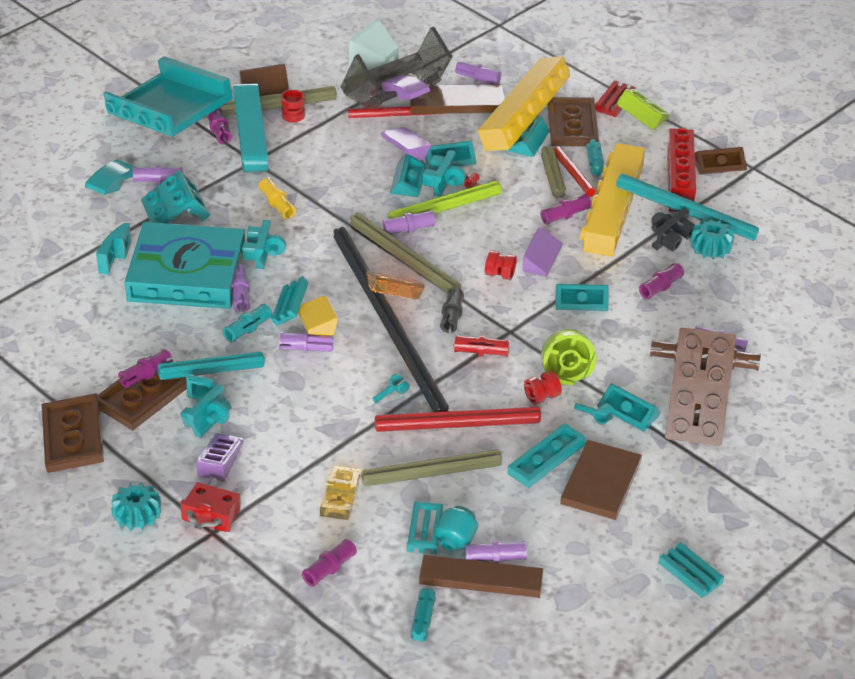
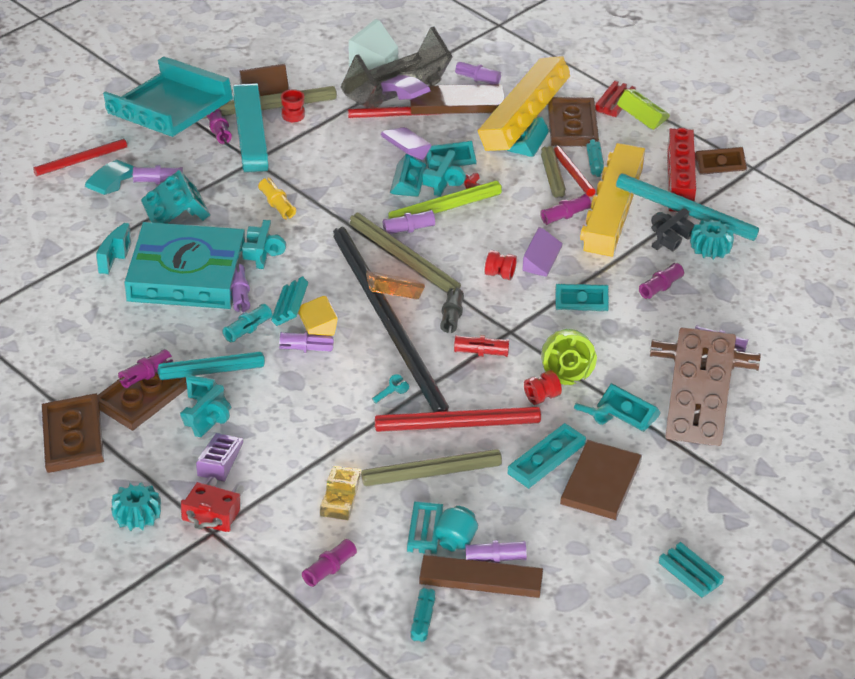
none -> red bar [33,138,127,177]

